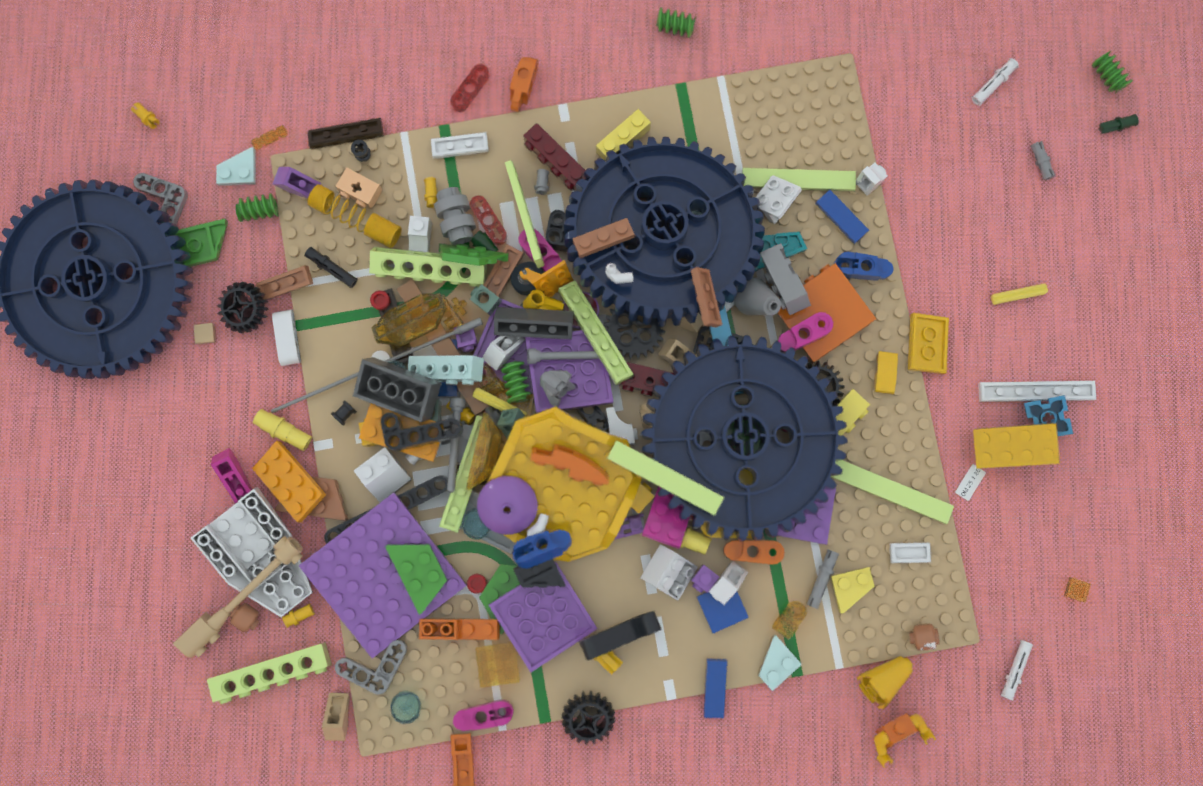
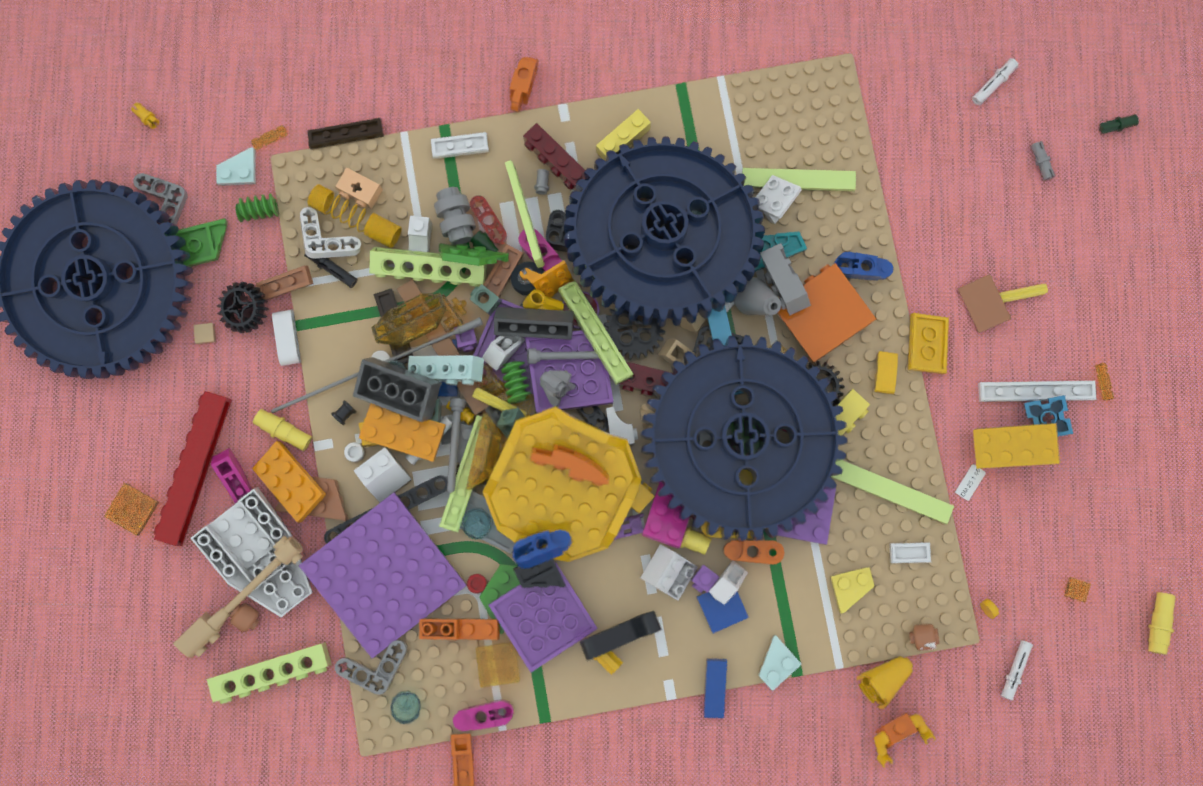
medium lavender slope [273,167,321,199] -> none
yellow pin [282,603,315,628] -> none
tan arch [322,693,350,741] -> none
black bush [351,140,371,162] -> none
red tile [370,290,390,310] -> none
black beam [381,413,463,451] -> none
bright green wing [385,544,447,615] -> none
yellow pin [424,177,438,208] -> none
clear red beam [450,64,489,112] -> none
medium lavender dish [477,476,538,535] -> none
white arm [527,514,549,537] -> none
black gear [562,691,615,745] -> none
nougat plate [572,218,635,258] -> none
white arm [605,263,633,284] -> none
yellowish green tile [607,440,724,515] -> none
bright green piece [656,7,696,38] -> none
nougat plate [691,267,722,328] -> none
clear yellow piece [772,601,807,640] -> none
dark pink piece [778,312,833,353] -> none
light grey pin [806,549,839,609] -> none
blue tile [815,190,869,244] -> none
white arch [856,163,888,196] -> none
bright green piece [1092,51,1133,93] -> none
none -> clear yellow plate [104,483,159,536]
none -> red brick [154,391,232,546]
none -> white beam [300,207,361,258]
none -> white tile [344,442,365,462]
none -> nougat piece [958,274,1011,333]
none -> yellow tile [980,599,999,619]
none -> clear yellow axle [1095,363,1114,401]
none -> light yellow piece [1148,592,1176,655]

